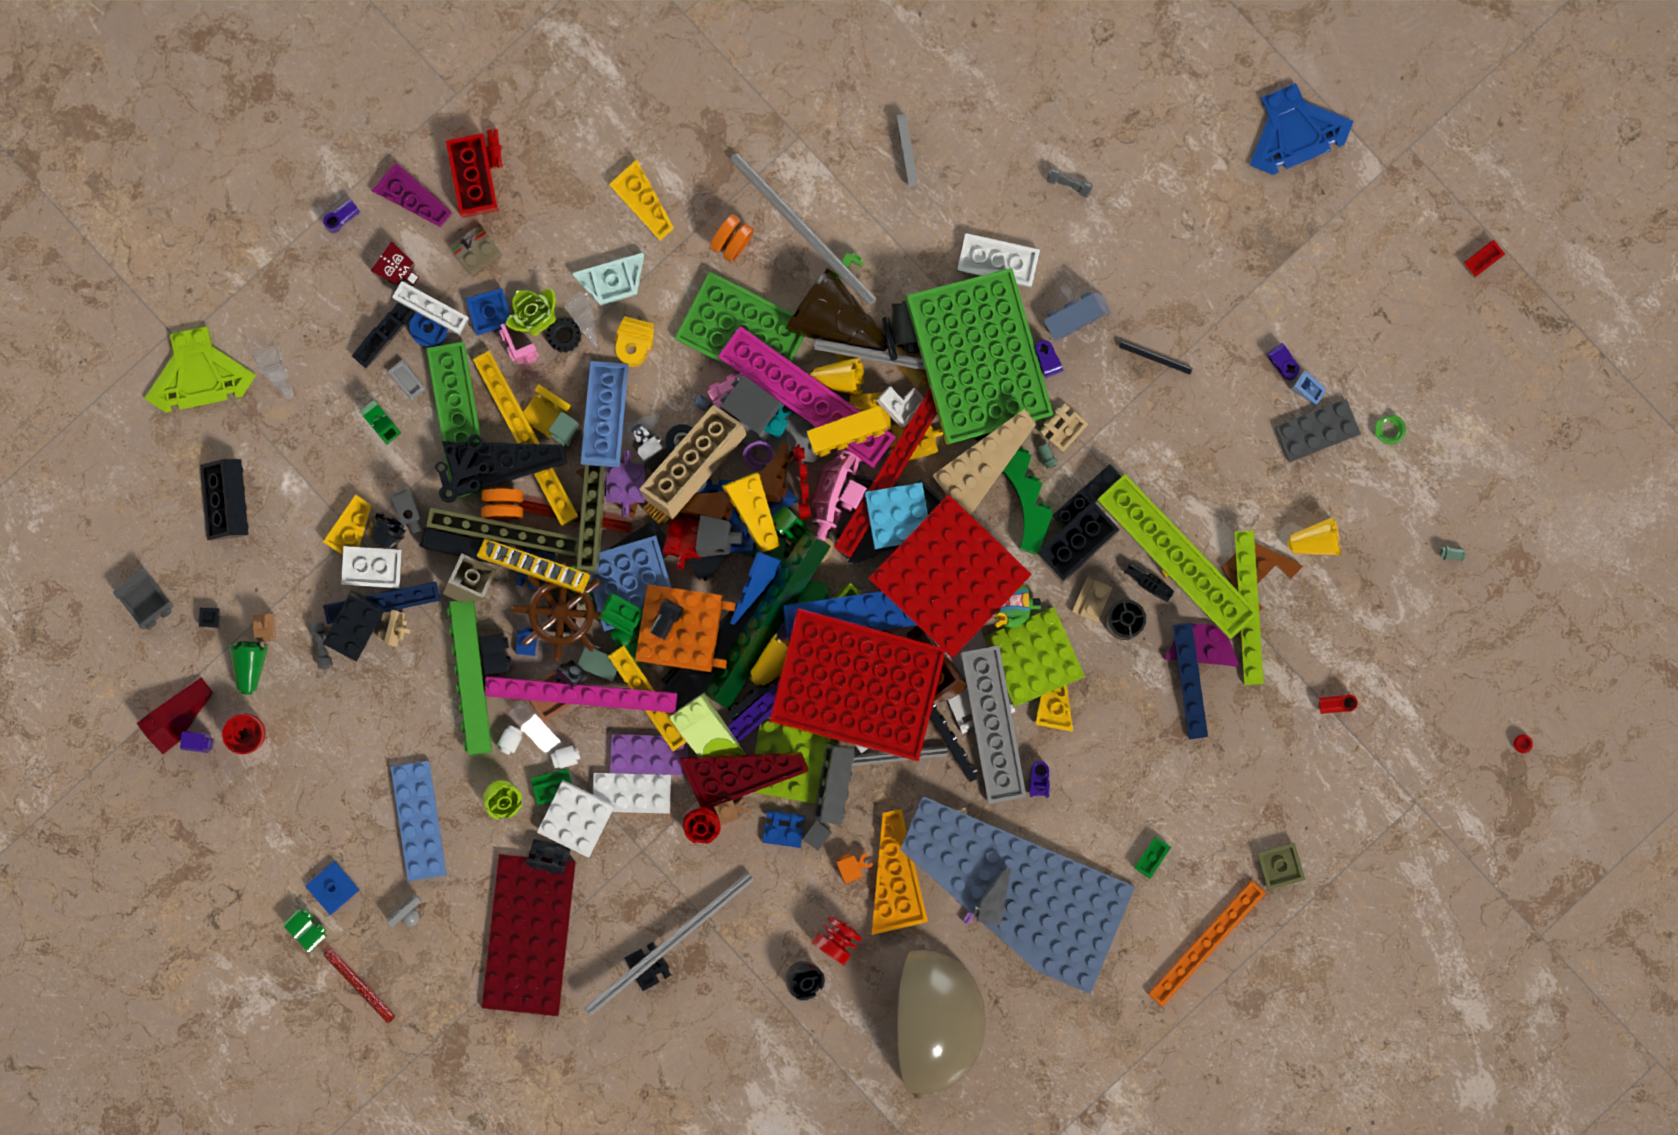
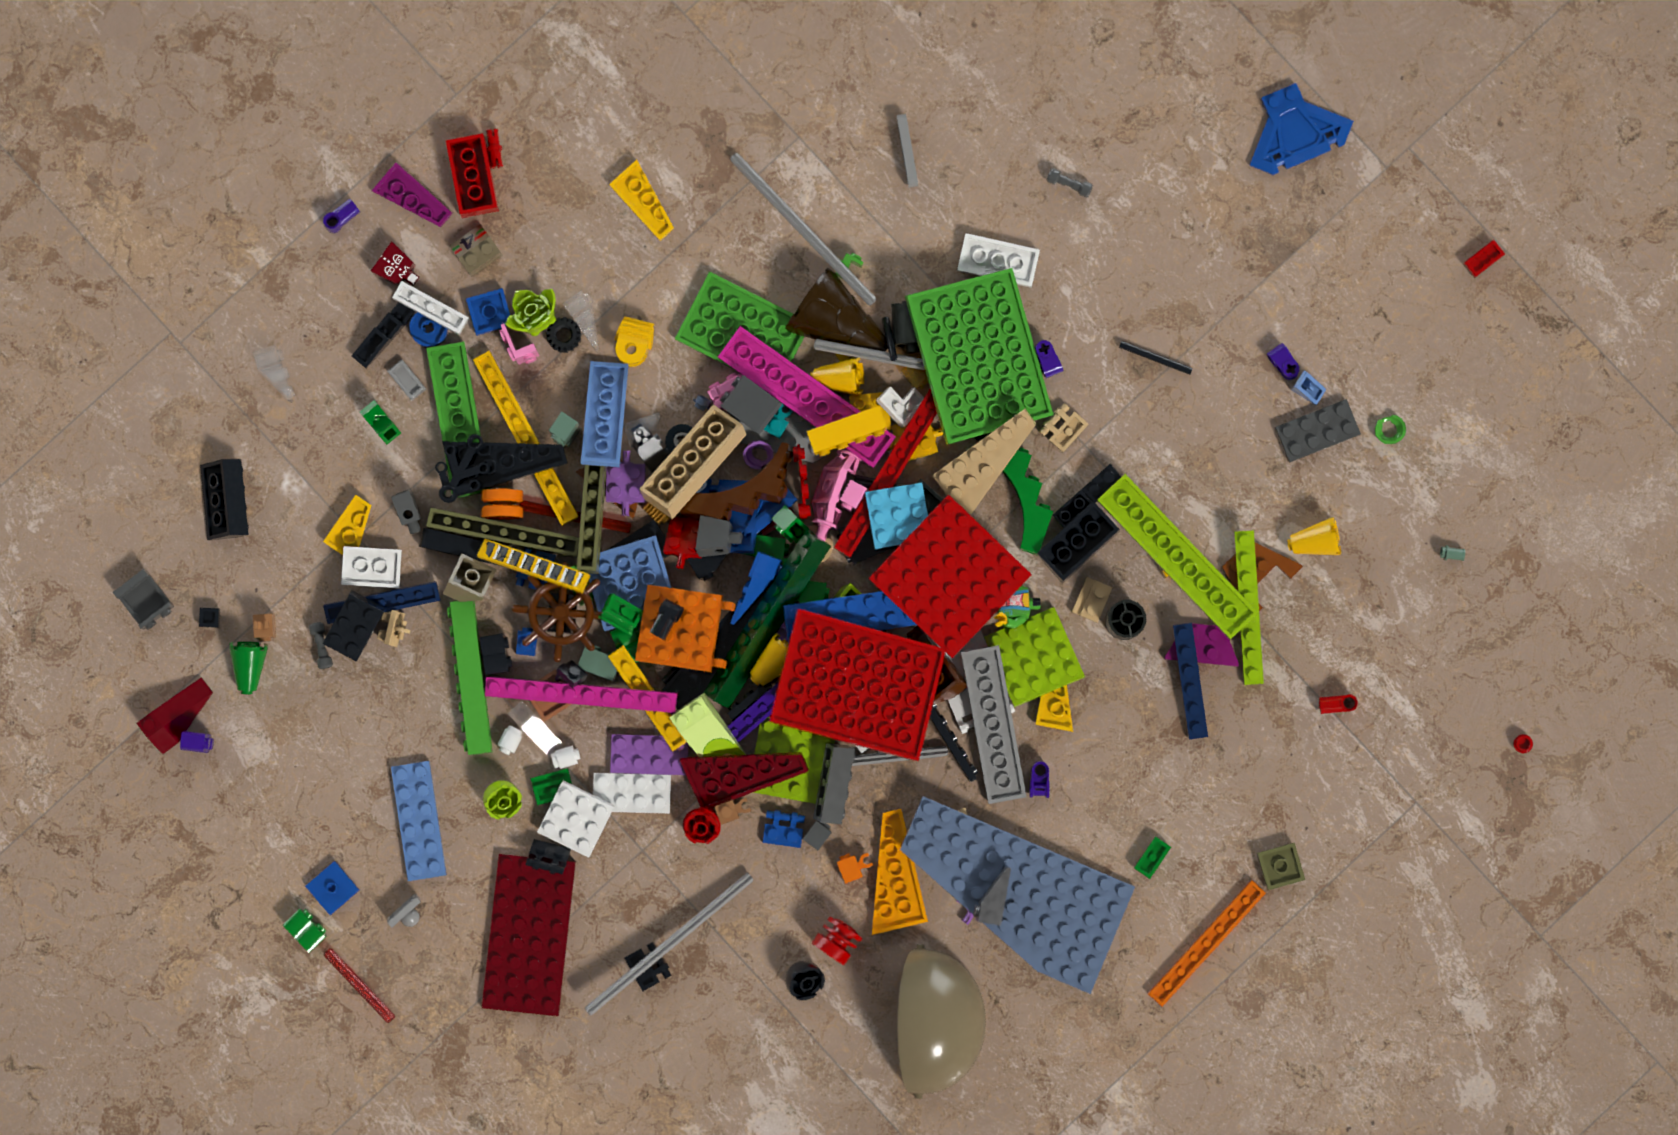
lime plate [144,326,257,413] -> none
red wheel [222,713,266,755] -> none
black cone [368,512,406,549] -> none
yellow bracket [524,384,572,439] -> none
light aqua wing [573,253,644,306] -> none
orange wheel [709,214,755,263] -> none
yellow wing [722,473,780,552] -> none
sand green pin [1038,444,1058,469] -> none
sand blue wedge [1044,291,1112,340] -> none
black hinge [1124,562,1175,602] -> none

